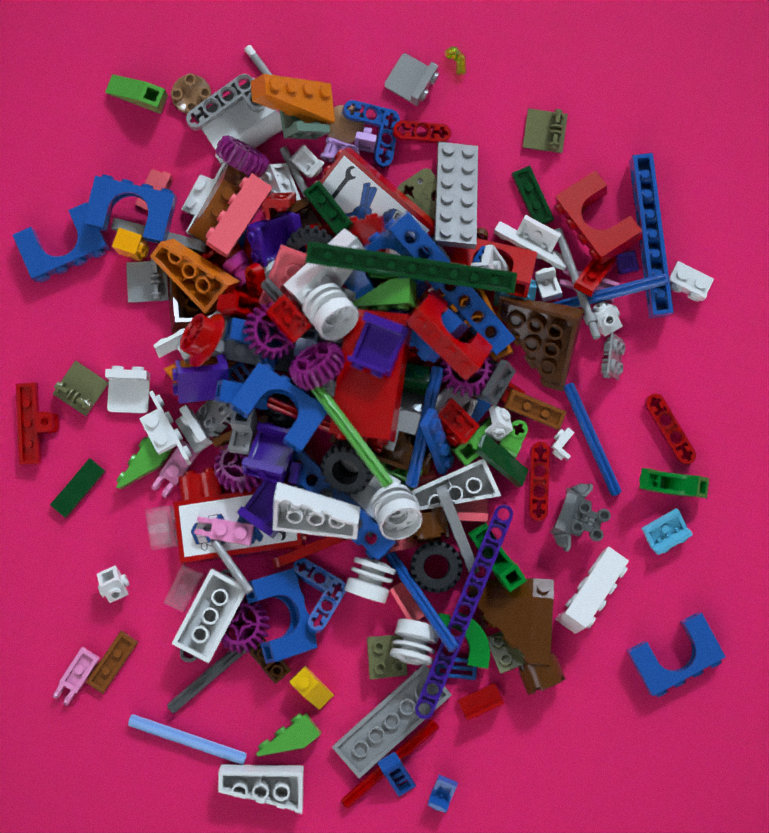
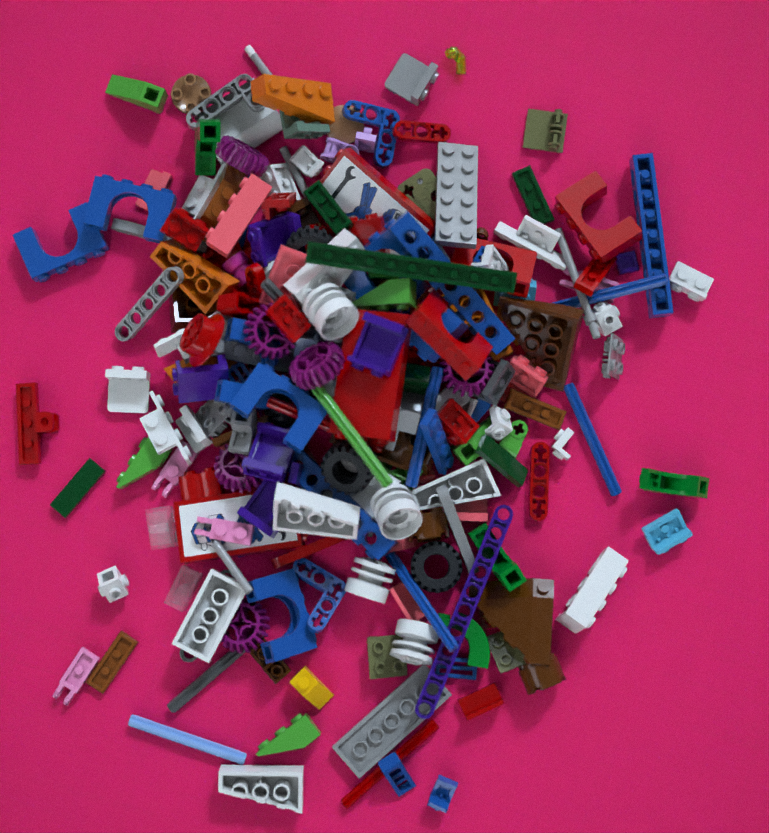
olive hinge [53,360,109,416] -> none
light orange brick [112,227,149,262] -> none
light grey hinge [126,259,169,303] -> none
white bracket [535,267,562,302] -> none
dark grey piece [549,483,611,552] -> none
blue arch [626,612,726,697] -> none
red beam [645,393,696,465] -> none
none -> light grey beam [115,266,184,341]
none -> red bracket [159,207,210,253]
none -> green arch [194,119,221,176]
none -> coral bracket [510,355,549,398]

